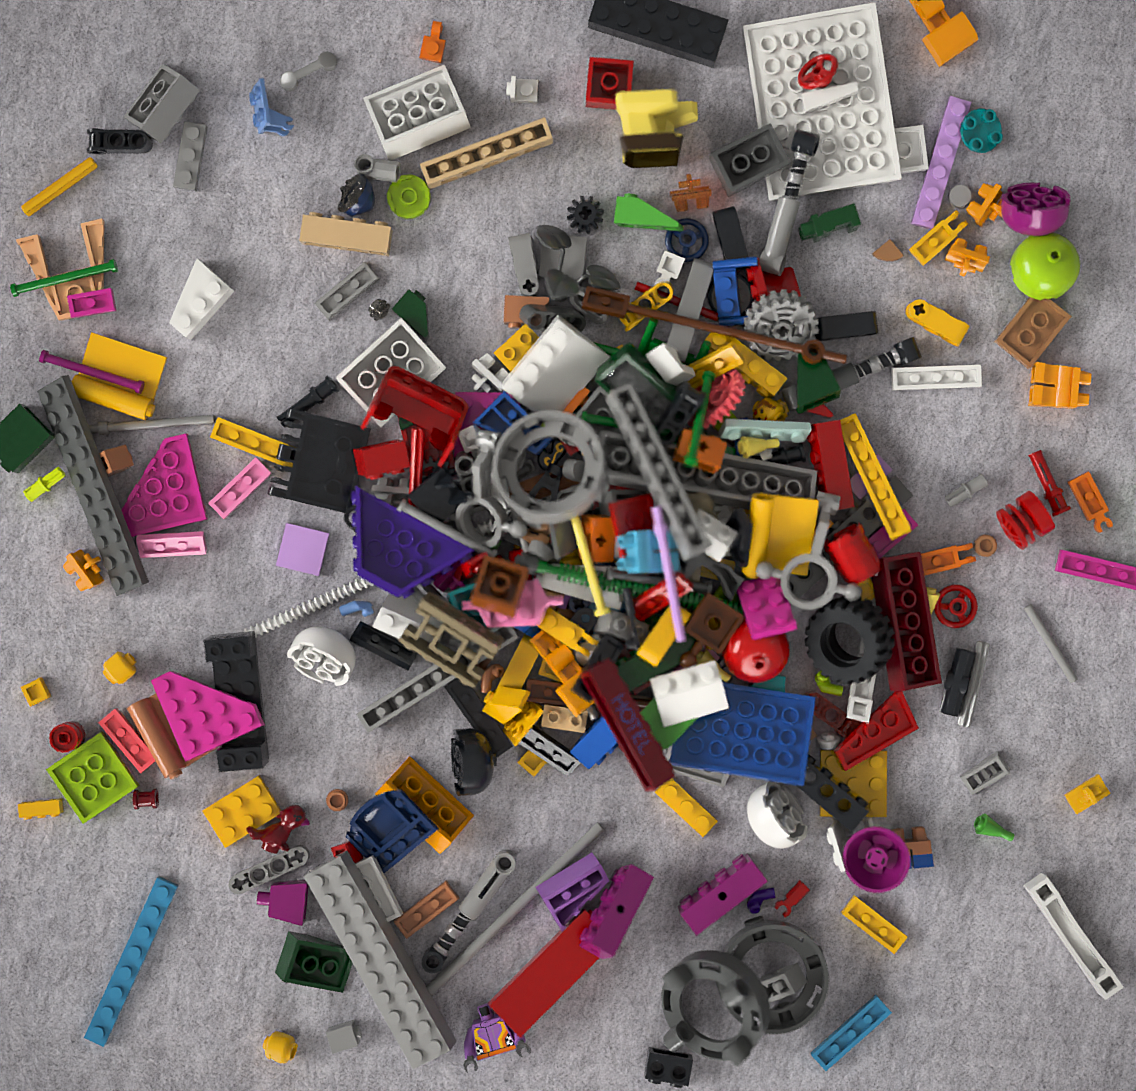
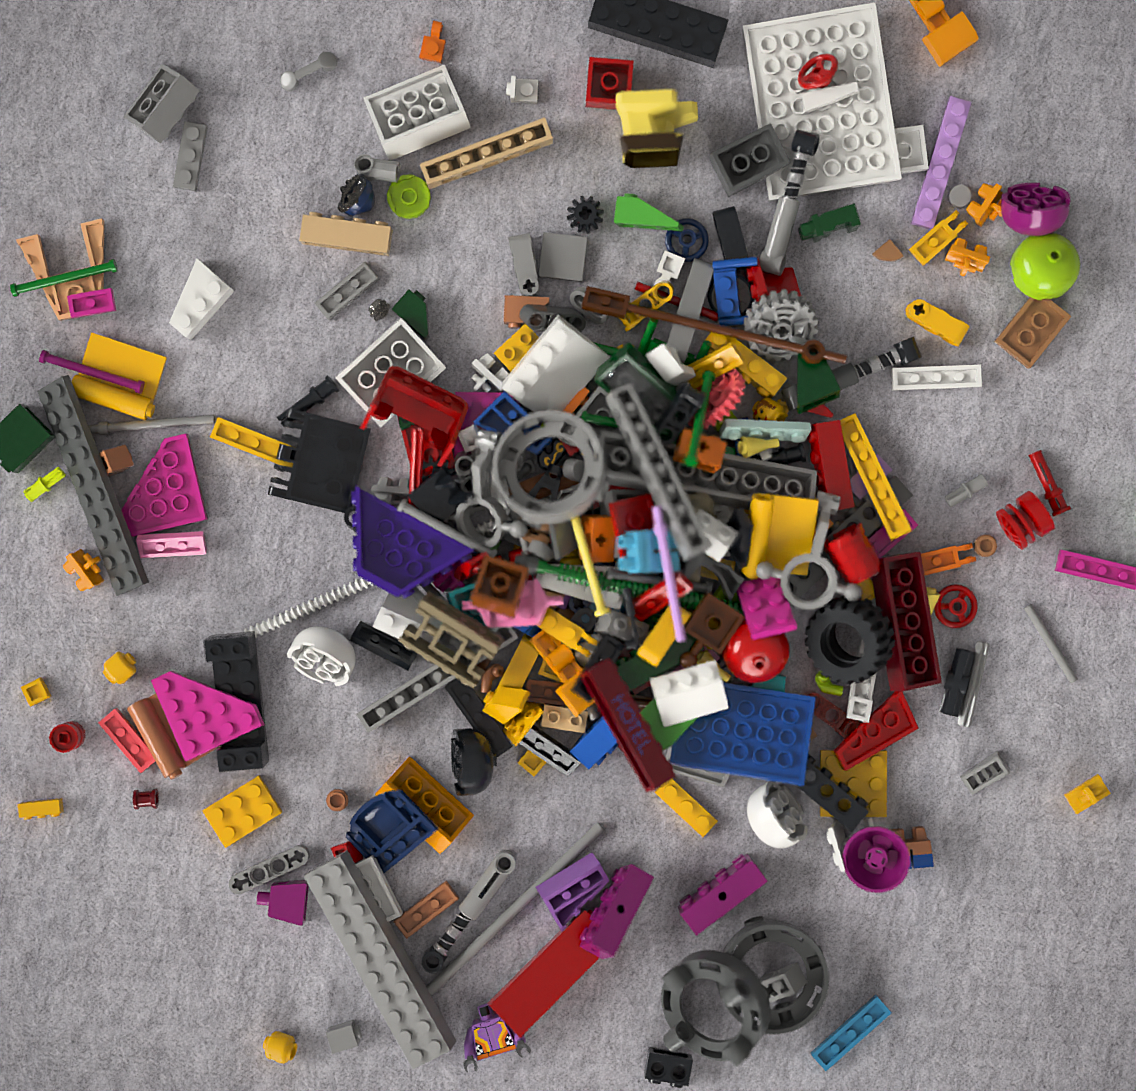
yellow axle [21,157,98,216] -> none
lime plate [46,731,140,824] -> none
dark azure plate [84,876,179,1047] -> none
black piece [87,128,153,155] -> none
bright pink plate [208,457,272,519] -> none
dark red animal [246,805,310,854] -> none
medium blue plate [249,78,294,136] -> none
dark green slope [275,931,353,993] -> none
lavender tile [276,523,330,576] -> none
medium blue arm [339,601,374,617] -> none
red brick [353,440,410,480] -> none
dark grey plant [536,225,621,302] -> none
clear orange hips [669,174,712,212] -> none
dark purple arm [747,887,776,914] -> none
red bar [774,880,810,918] -> none
black beam [814,311,879,341] -> none
white plate [817,732,840,750] -> none
yellow plate [841,895,907,954] -> none
teal dish [960,108,1003,153] -> none
bright green cone [974,813,1014,841] -> none
white arch [1023,873,1124,1000] -> none
light orange hips [1028,362,1092,409] -> none
orange plate [1068,472,1113,533] -> none

